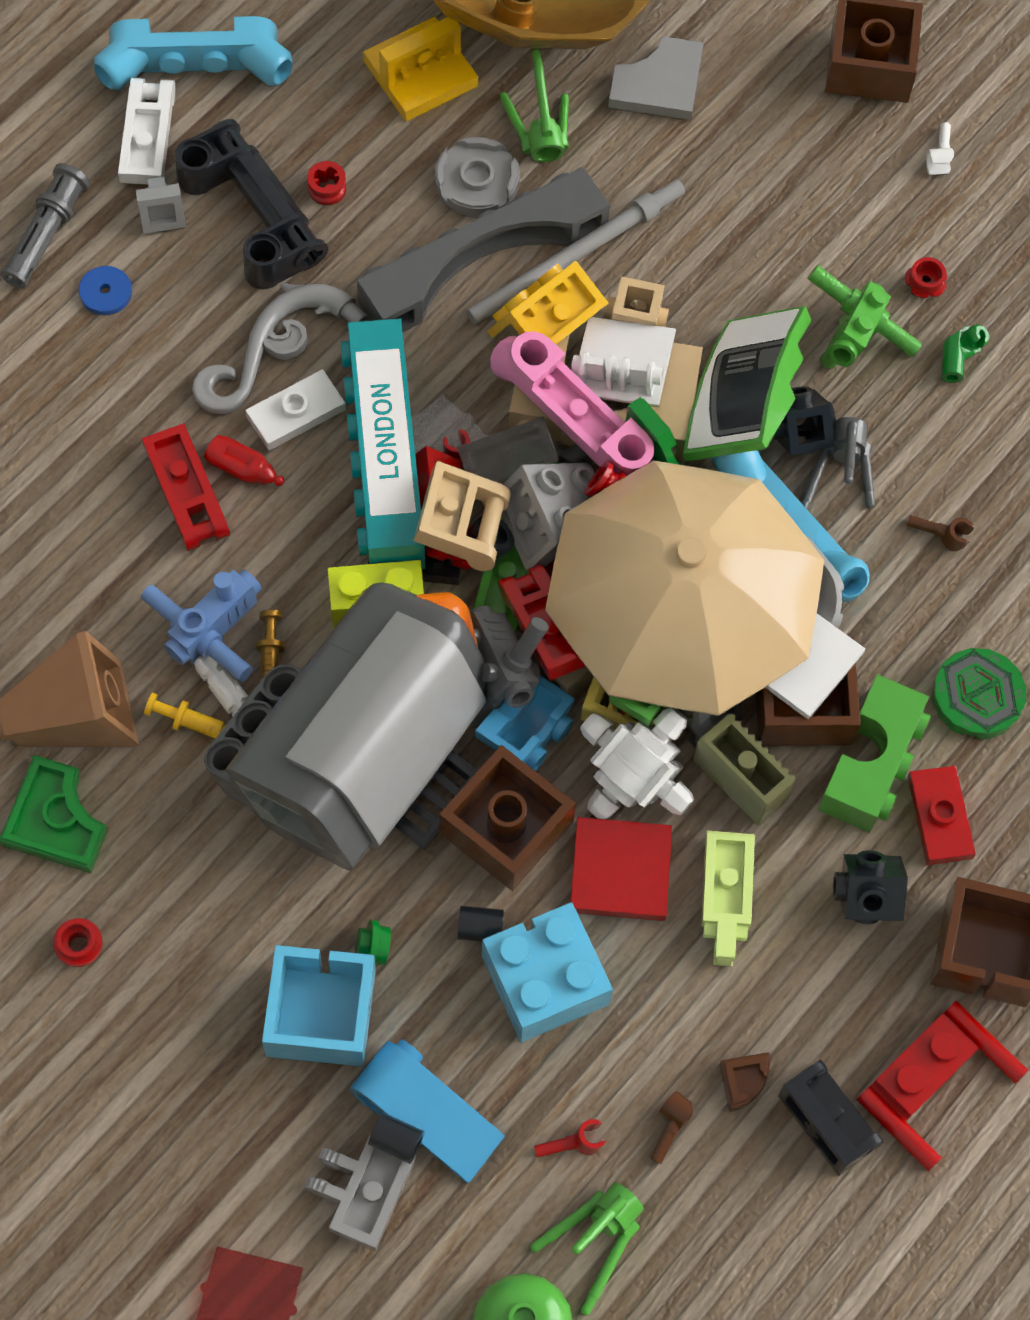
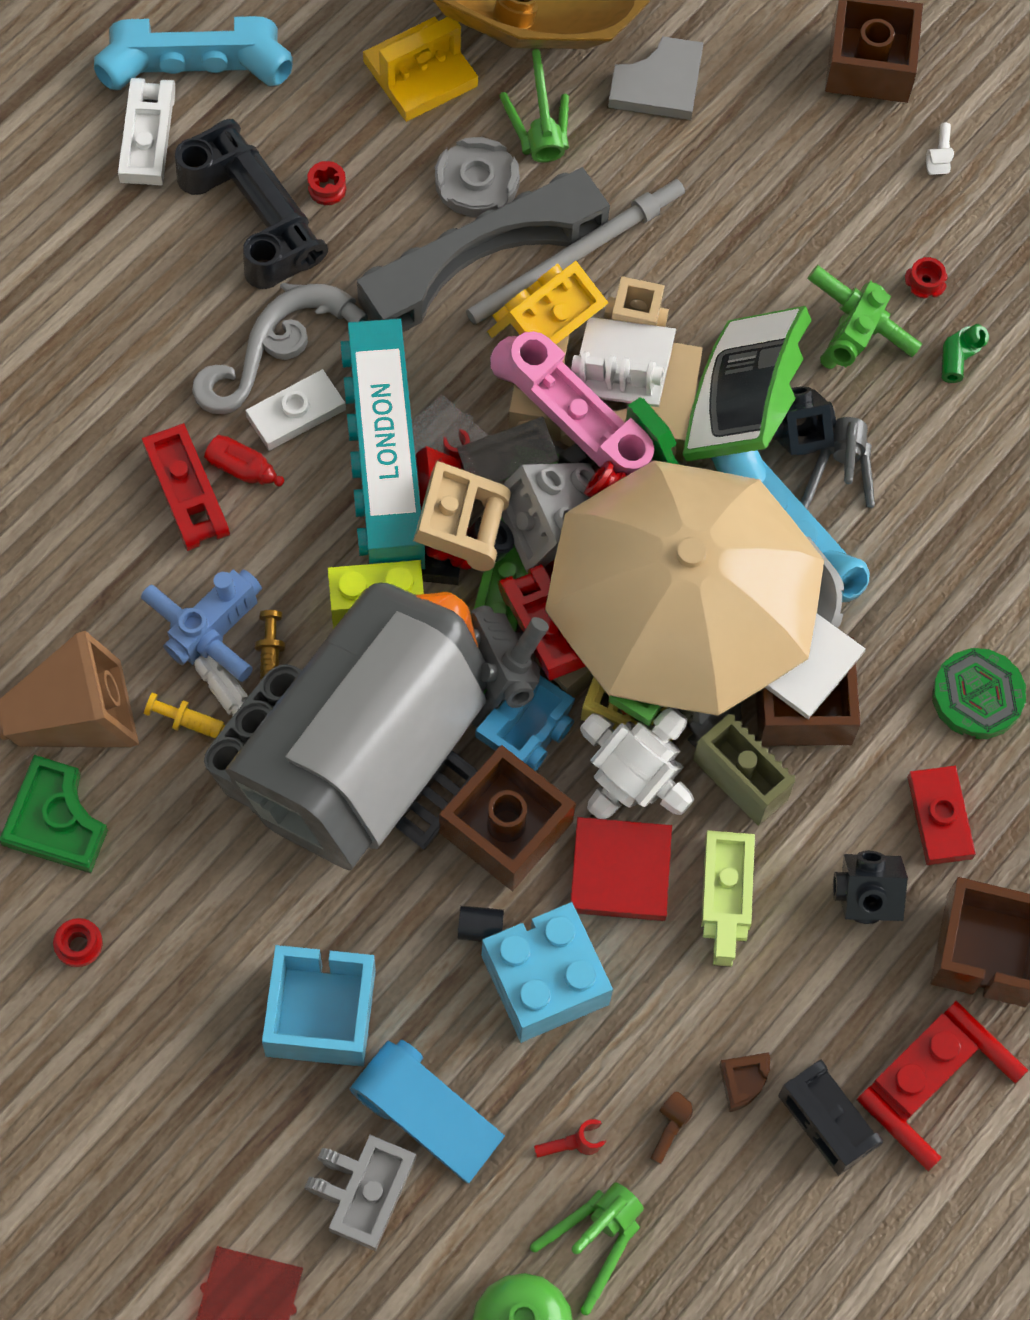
dark grey pin [0,163,90,289] -> none
blue wheel [79,266,132,315] -> none
light grey tile [136,177,186,234] -> none
green plate [355,919,391,966] -> none
black hinge [368,1112,425,1164] -> none
bright green arch [818,674,931,833] -> none
reddish brown hand [907,515,974,551] -> none

